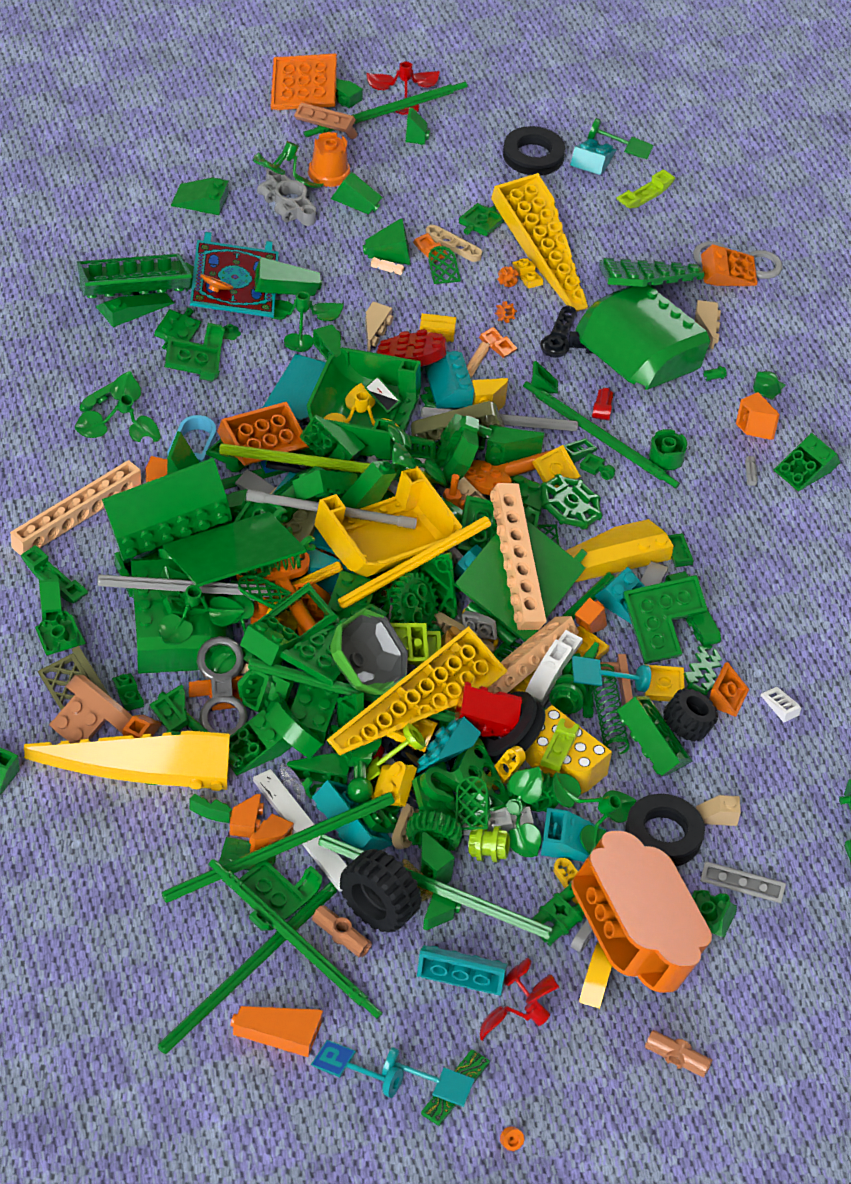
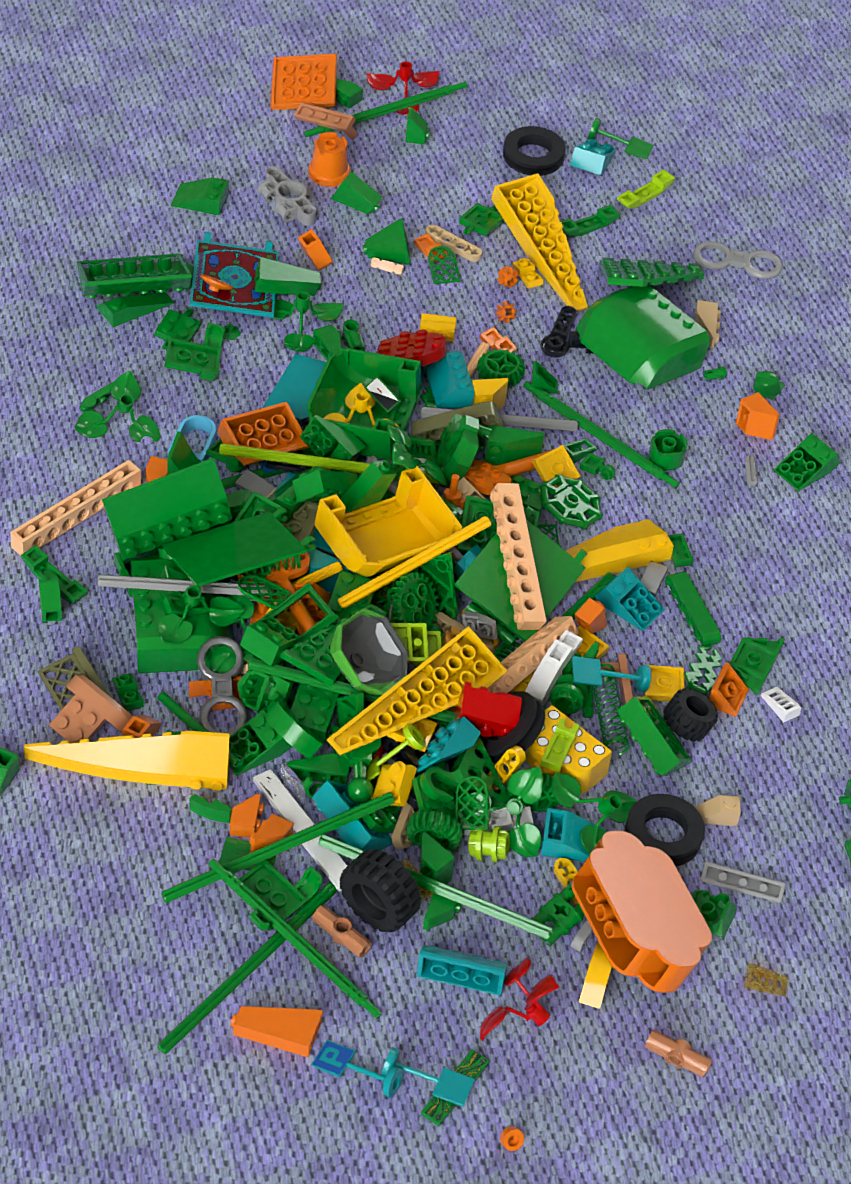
green slope [35,611,87,656] -> none
green wing [149,684,188,731] -> none
light grey piece [246,489,417,529] -> none
green plant [252,141,323,188] -> none
tan slope [365,301,393,351] -> none
red piece [592,387,613,421] -> none
green plate [623,575,708,665] -> none
orange slope [701,244,758,286] -> none
none -> orange slope [298,229,333,270]
none -> green piece [342,320,365,351]
none -> green gear [477,348,525,389]
none -> green slope [560,205,620,236]
none -> green wing [729,637,785,695]
none -> clear yellow slope [743,963,789,997]

